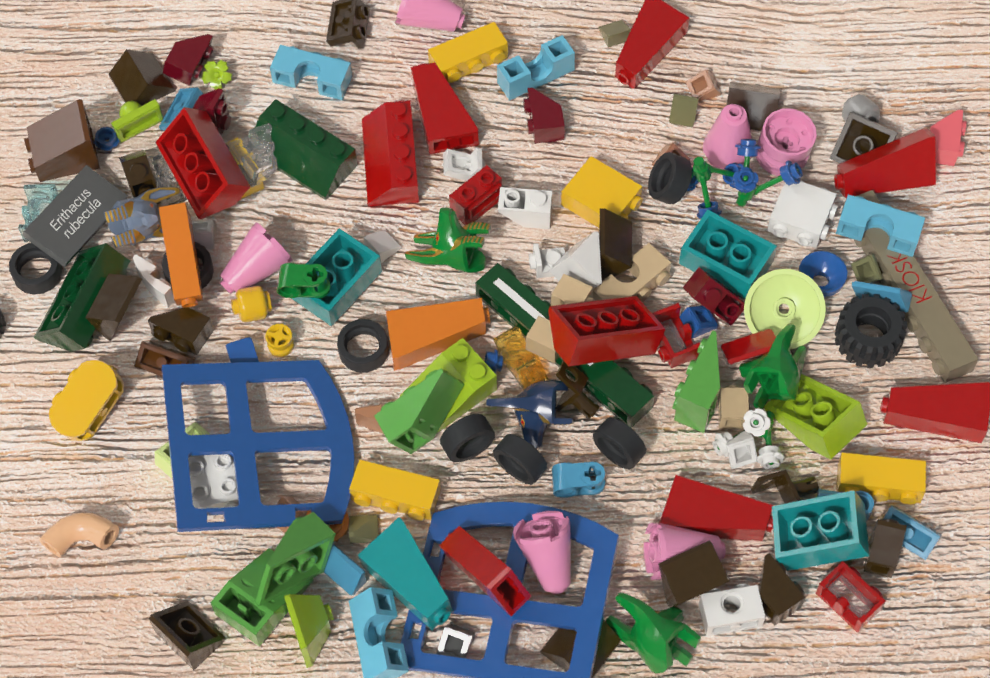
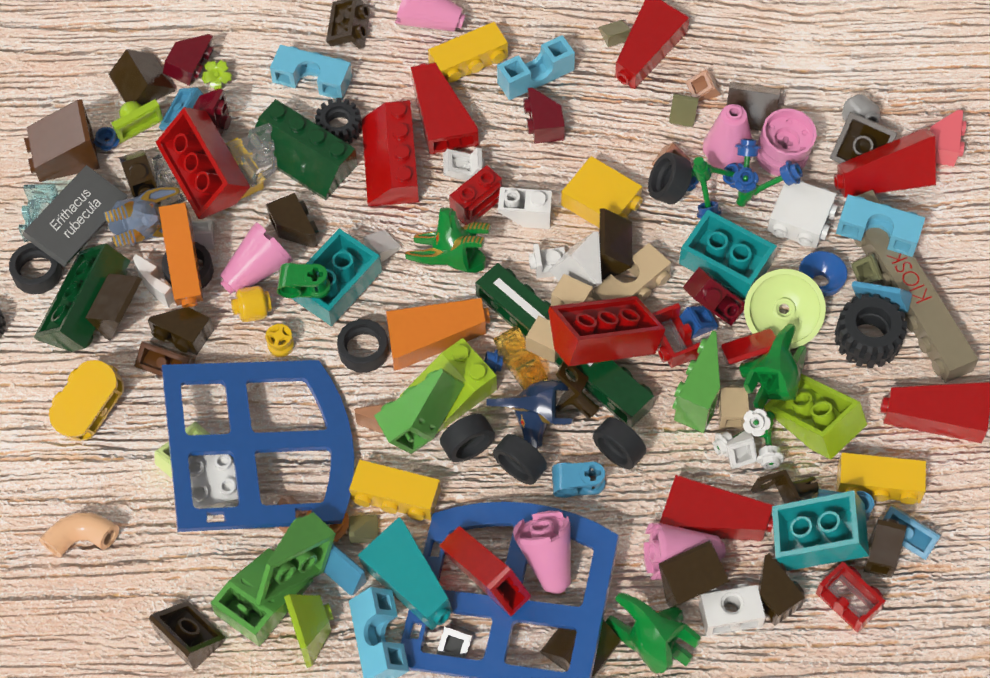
blue slope [225,337,259,363] -> none
none -> dark brown slope [266,193,319,248]
none -> black tyre [315,98,362,145]

